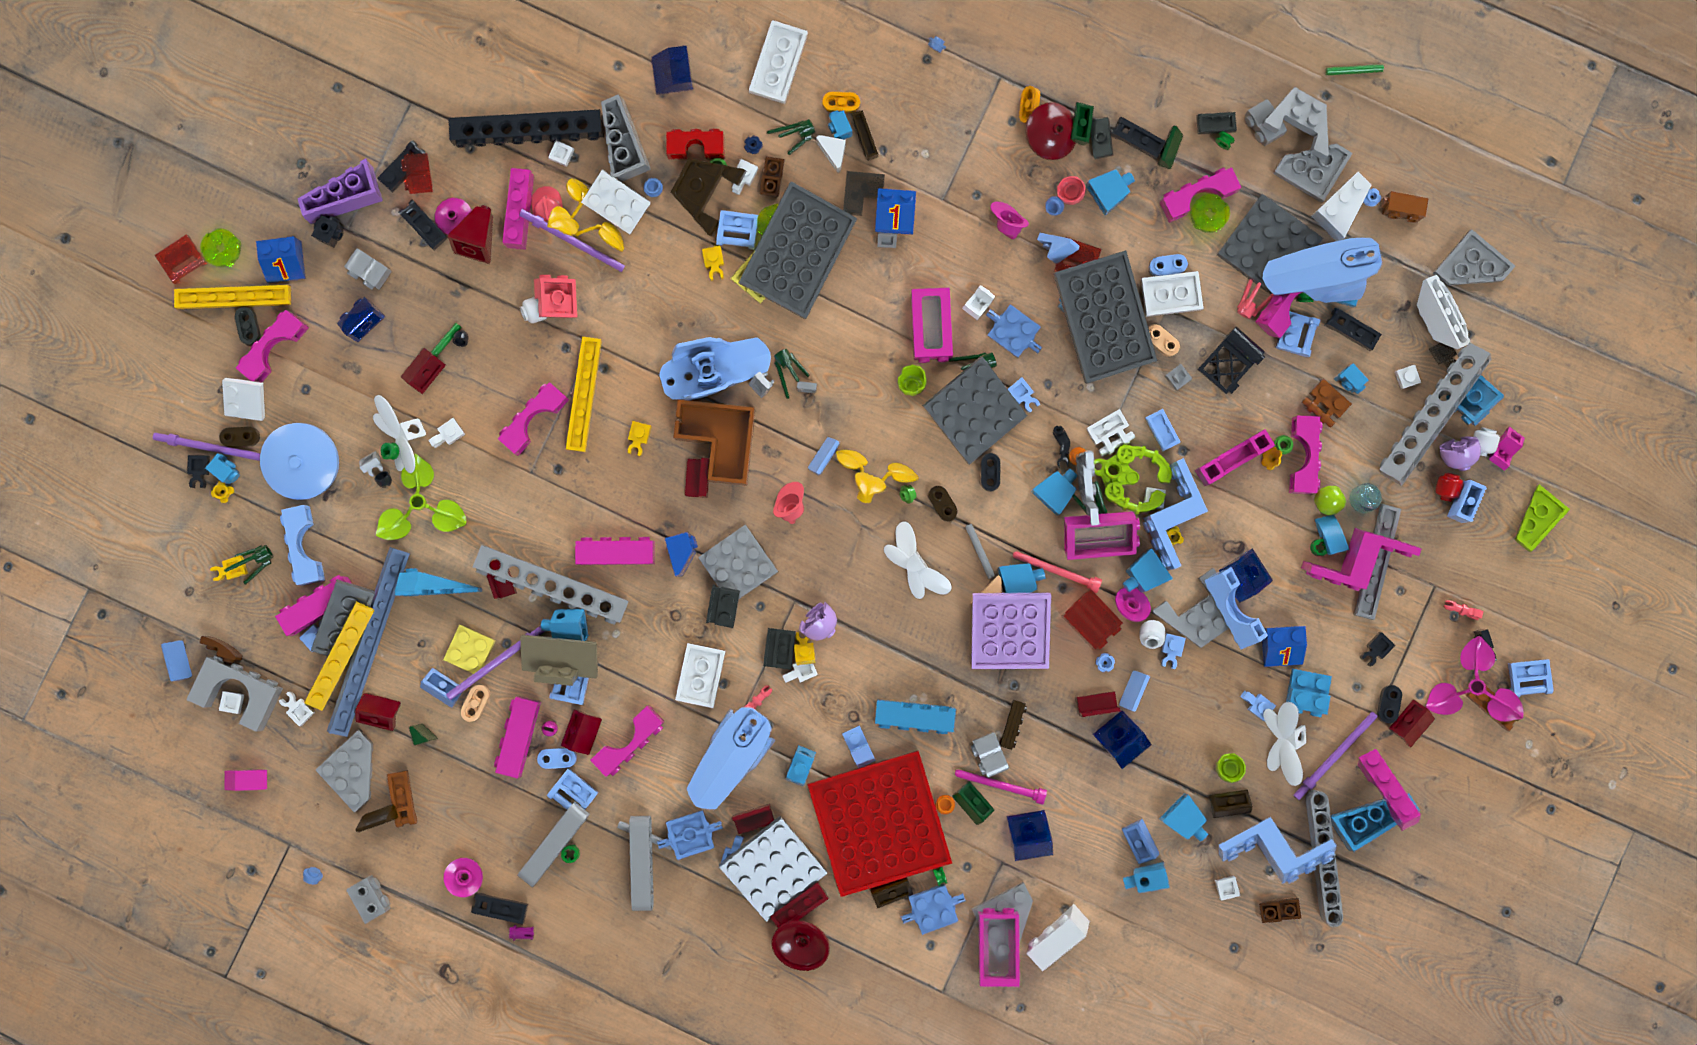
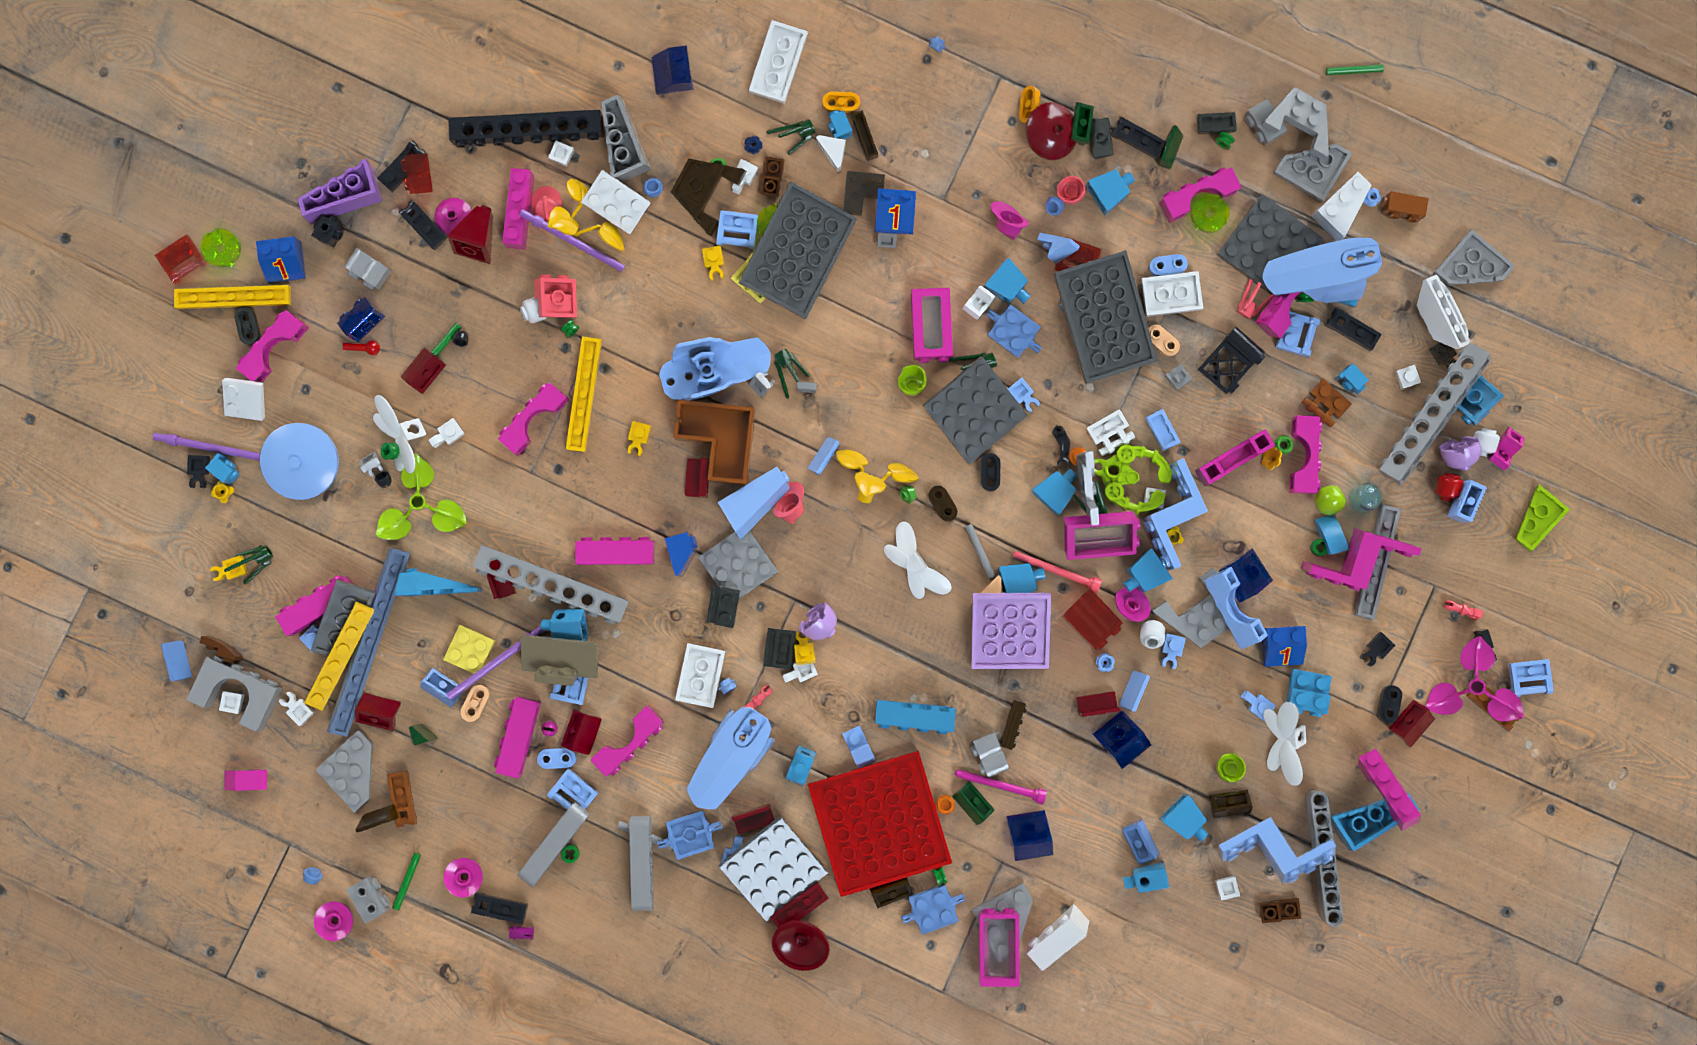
dark brown plate [219,427,260,447] -> none
light blue arch [280,505,325,586] -> none
red arch [666,129,725,160] -> none
medium lavender bar [1293,712,1378,800] -> none
none -> dark pink dish [314,901,353,941]
none -> red bar [343,340,380,356]
none -> green bar [392,852,421,910]
none -> green bush [560,320,580,338]
none -> light blue slope [718,467,790,539]
none -> light blue plate [718,678,737,695]
none -> dark azure torso [984,258,1031,304]

